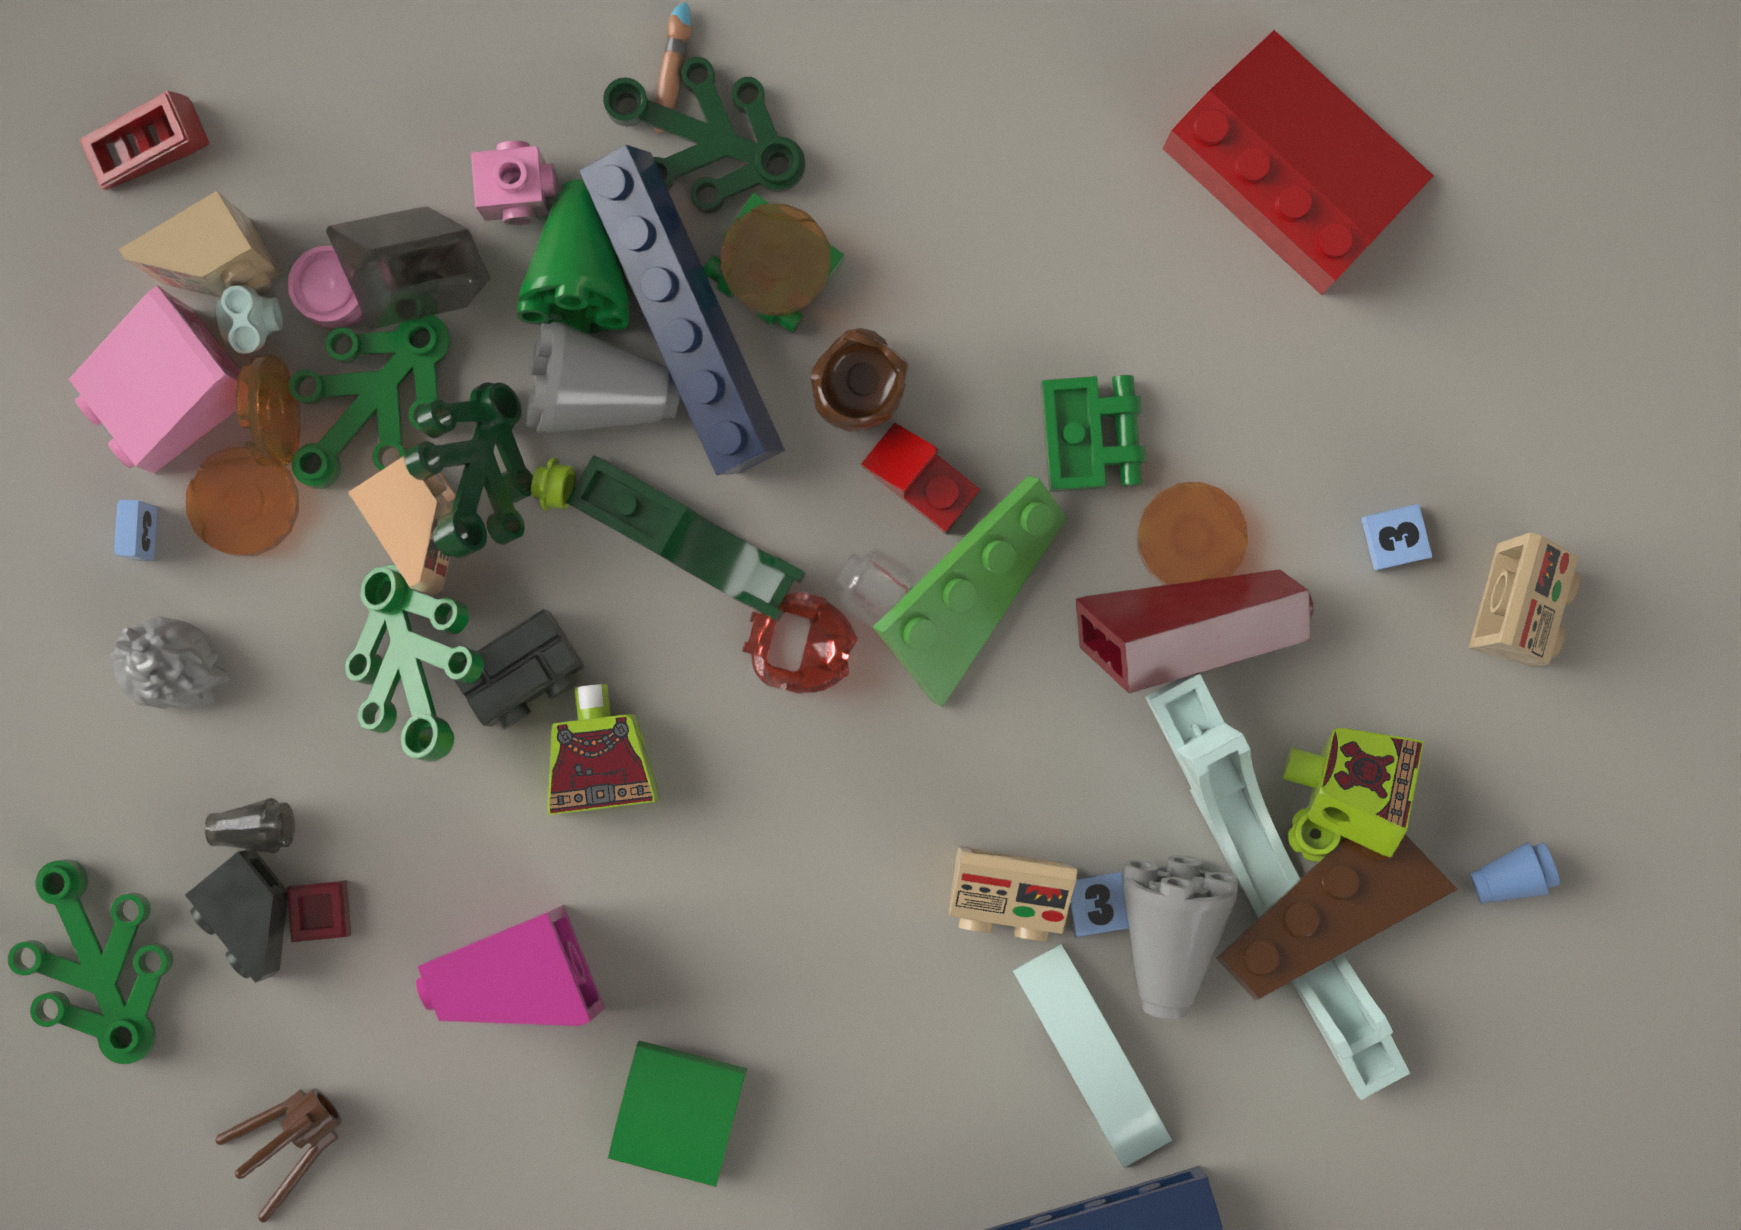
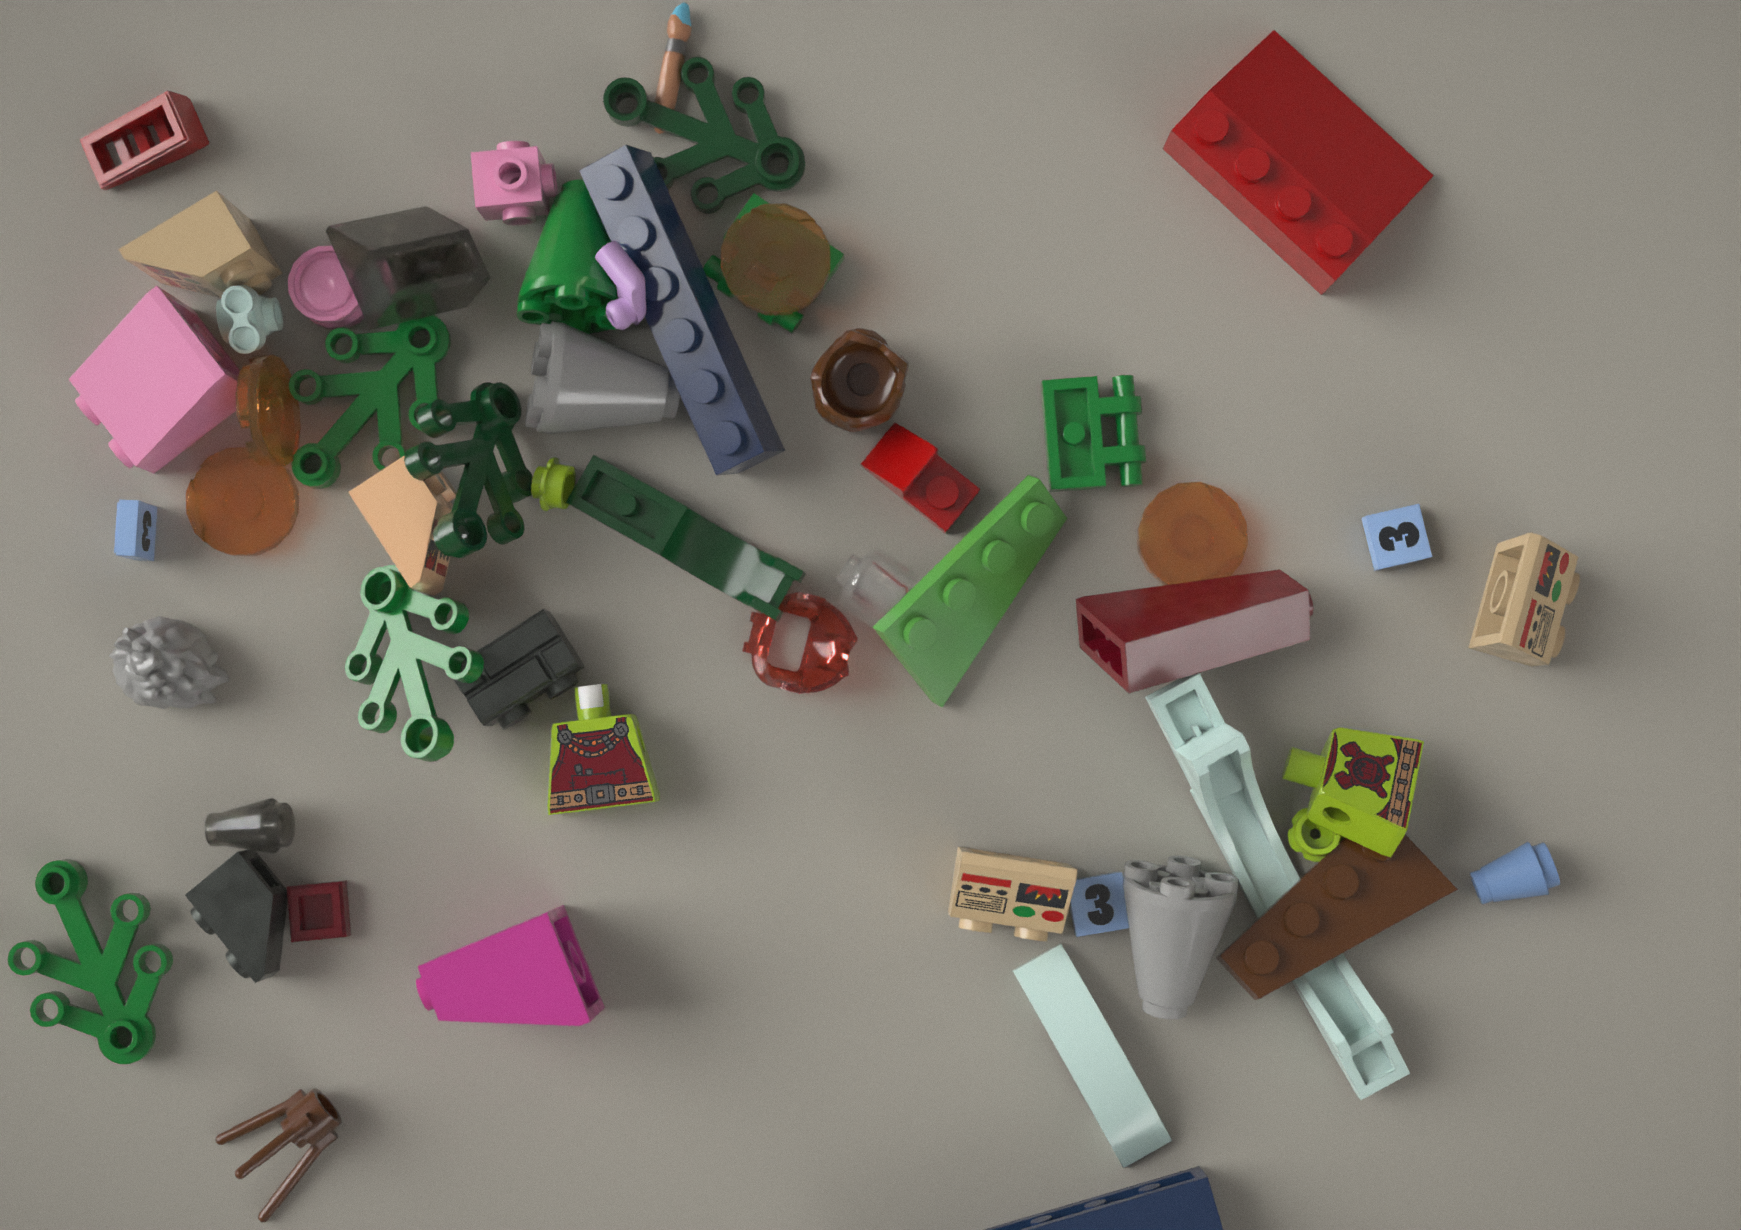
green slope [608,1040,747,1187] -> none
none -> lavender arm [595,241,646,330]

